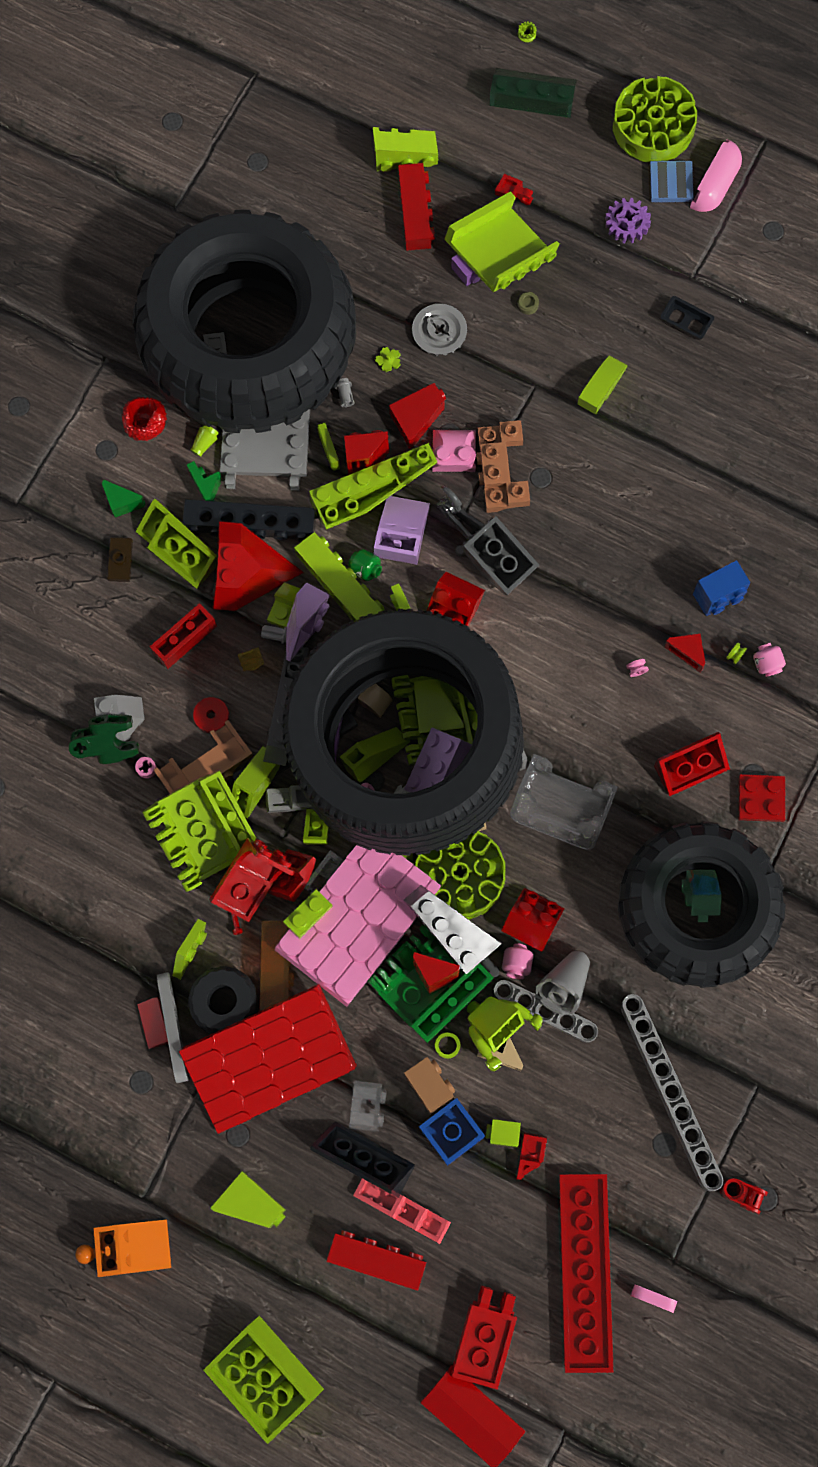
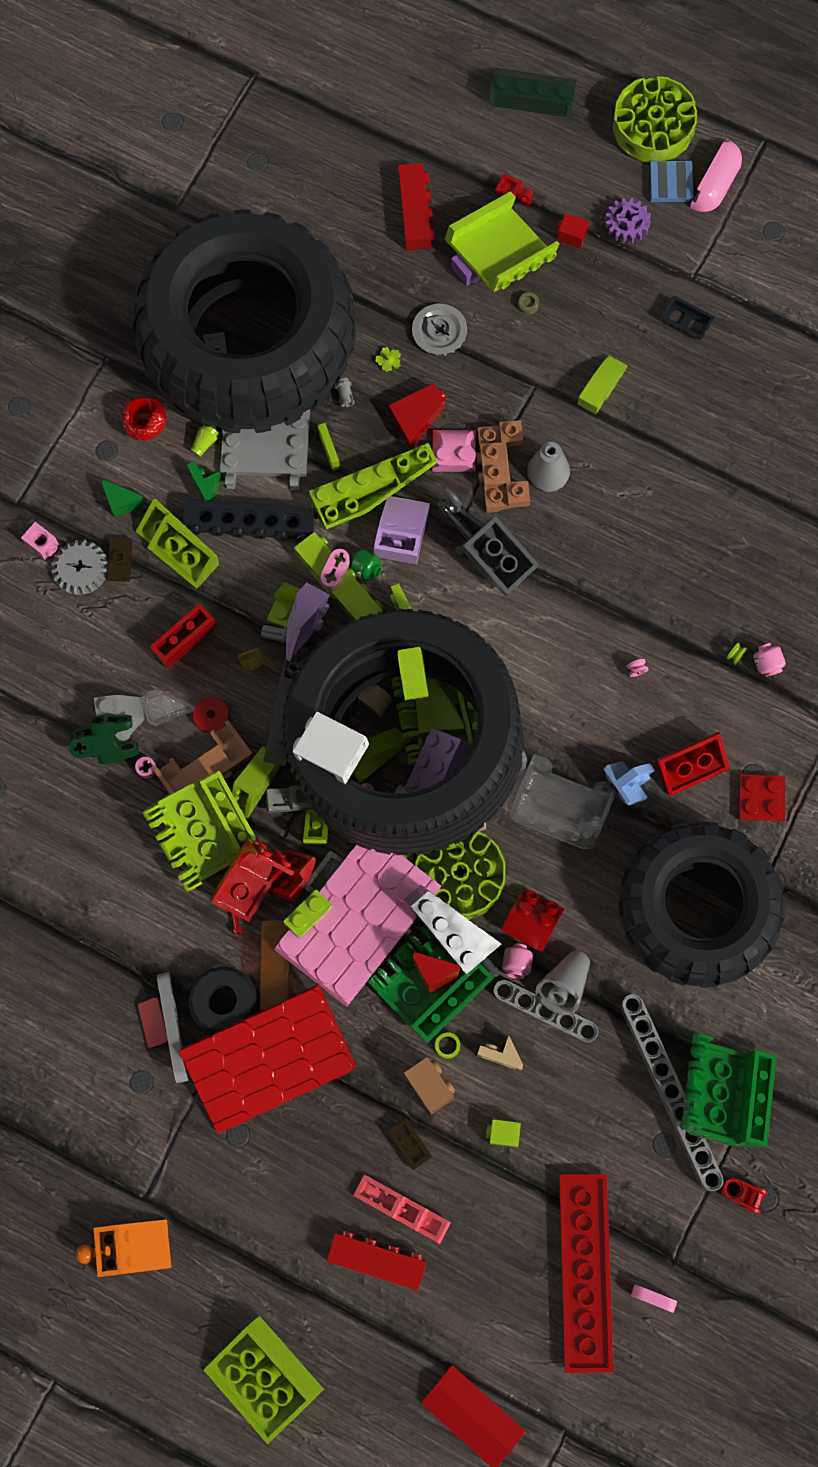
lime wing [173,919,207,980] -> none
lime slope [211,1171,286,1228] -> none
red wedge [213,521,303,611] -> none
black slope [310,1122,415,1198] -> none
red slope [344,430,389,475] -> none
clear brick [349,1081,387,1132] -> none
lime wedge [373,127,438,172] -> none
blue brick [419,1098,485,1166] -> none
red slope [426,572,485,627] -> none
red tile [450,1285,517,1390] -> none
lime torso [467,997,542,1071] -> none
red slope [517,1132,547,1180] -> none
lime bush [518,21,537,43] -> none
red slope [664,634,706,673] -> none
brick [682,870,721,922] -> none
blue brick [693,560,751,616] -> none
none -> bright pink brick [21,522,59,560]
none -> light grey gear [51,540,108,595]
none -> clear slope [140,689,195,726]
none -> white panel [293,712,369,784]
none -> bright pink beam [320,549,350,590]
none -> dark brown plate [387,1117,432,1170]
none -> lime slope [397,647,428,700]
none -> light grey cone [527,442,570,492]
none -> red brick [555,213,589,249]
none -> light blue bracket [603,761,655,805]
none -> green slope [681,1033,777,1148]

